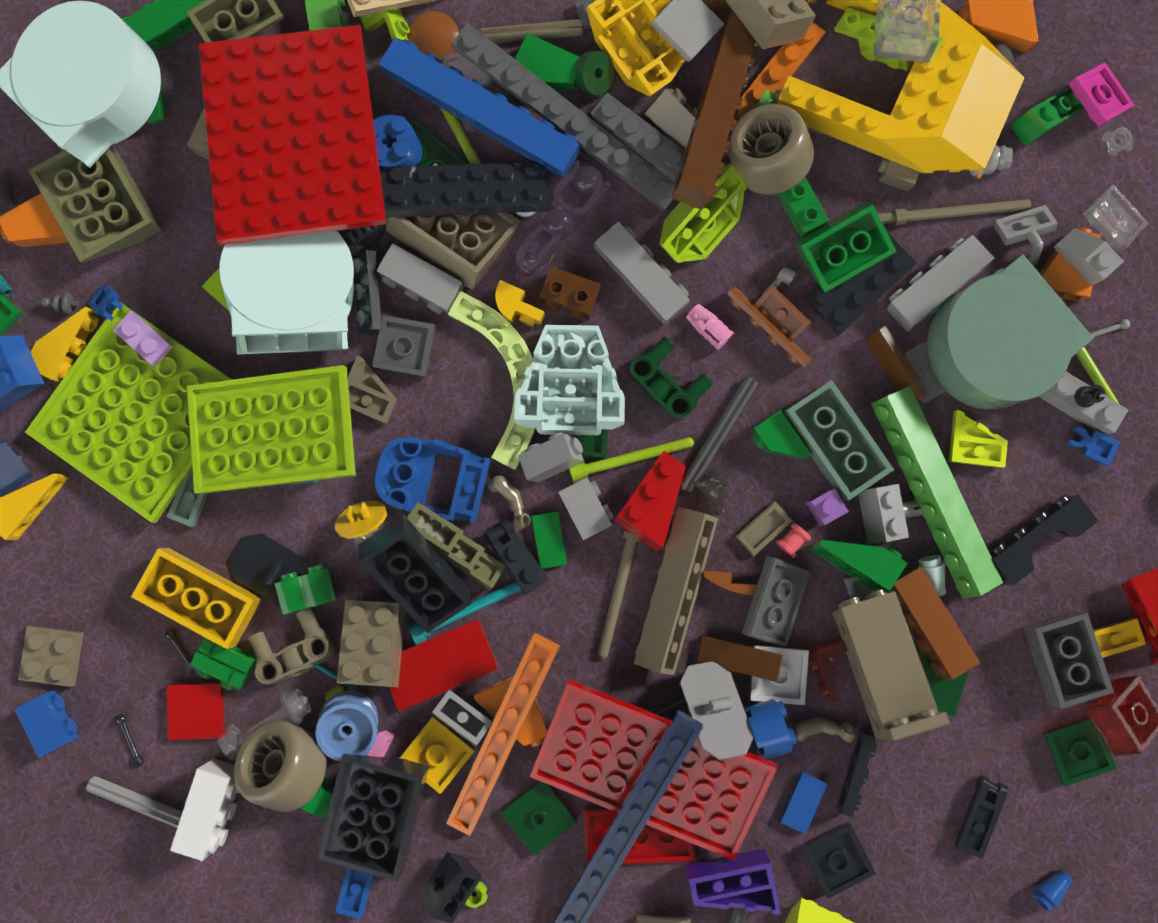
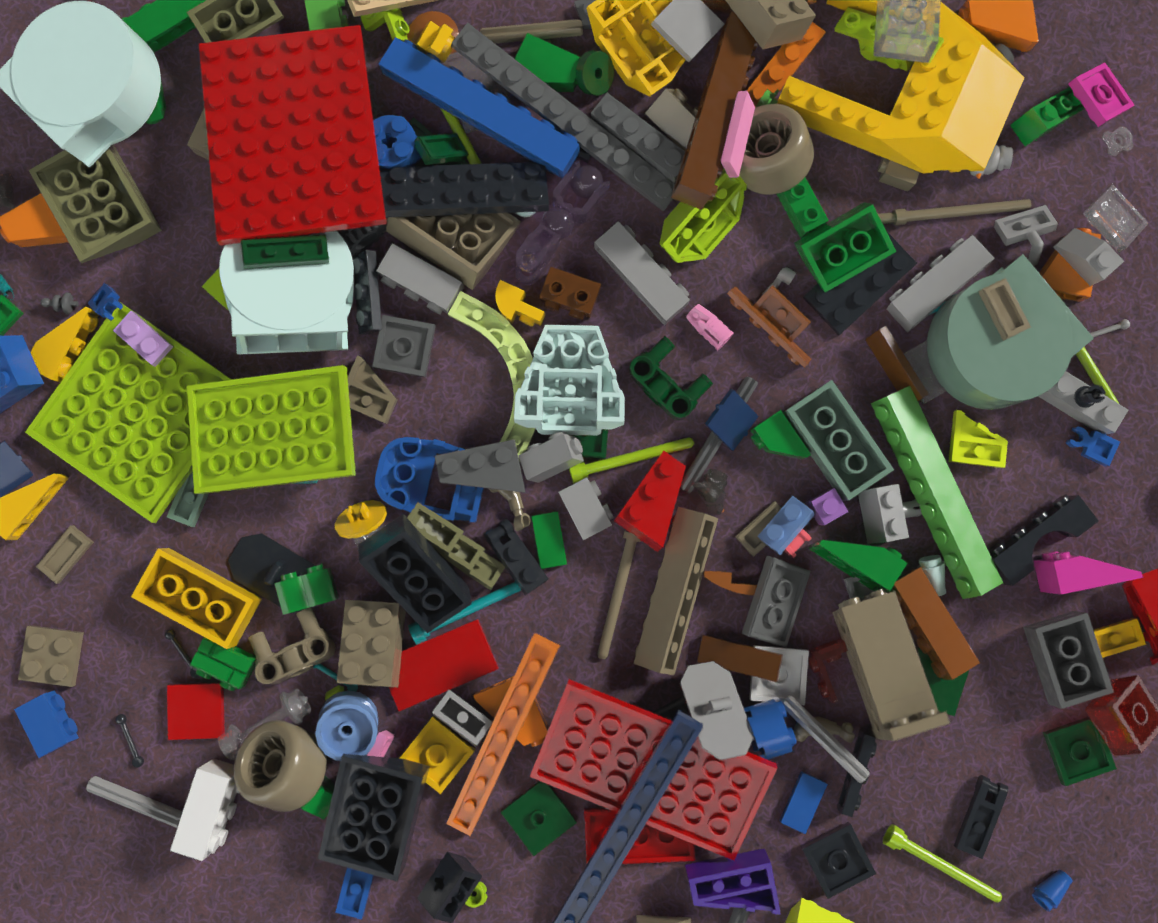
none -> dark tan tile [36,525,94,584]
none -> dark green tile [241,234,329,270]
none -> dark green tile [414,133,469,165]
none -> yellow brick [415,21,455,63]
none -> dark grey wing [435,439,526,493]
none -> dark blue piece [705,389,759,451]
none -> bright pink tile [721,91,755,178]
none -> medium blue plate [757,496,815,555]
none -> light grey axle [783,696,870,783]
none -> lime piece [883,824,1002,902]
none -> dark tan tile [978,278,1031,341]
none -> dark pink slope [1033,551,1143,594]

